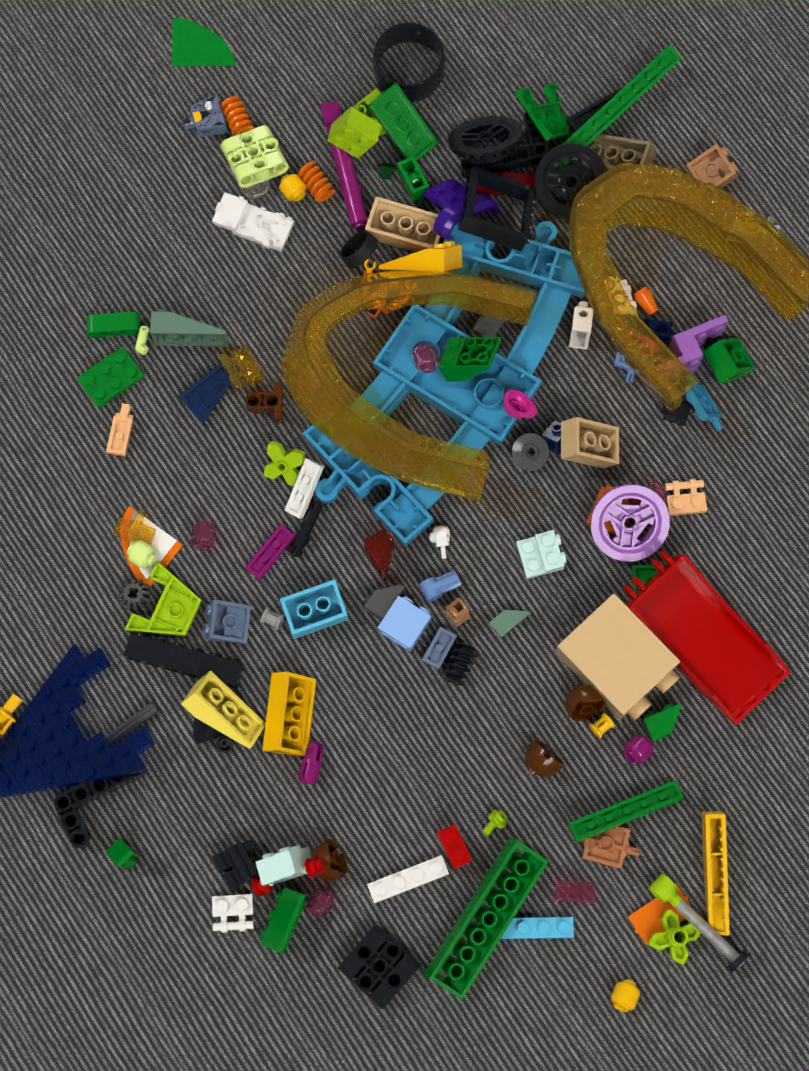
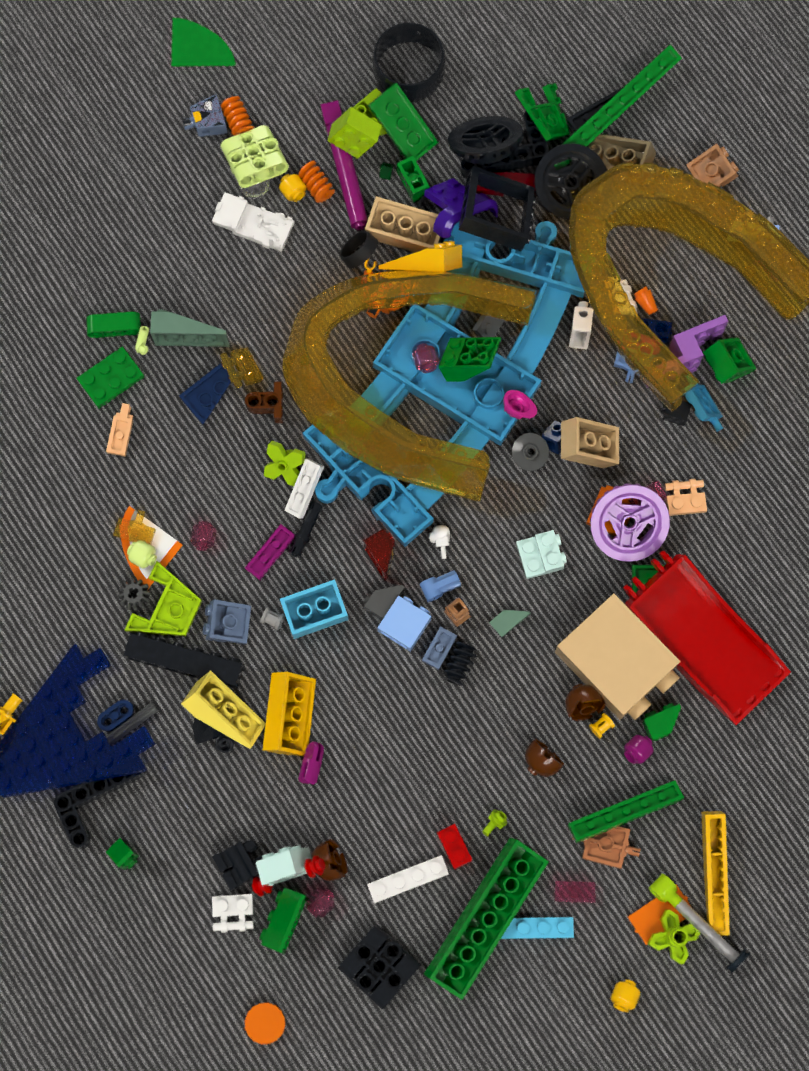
none -> dark blue plate [97,700,134,732]
none -> orange tile [245,1003,285,1044]

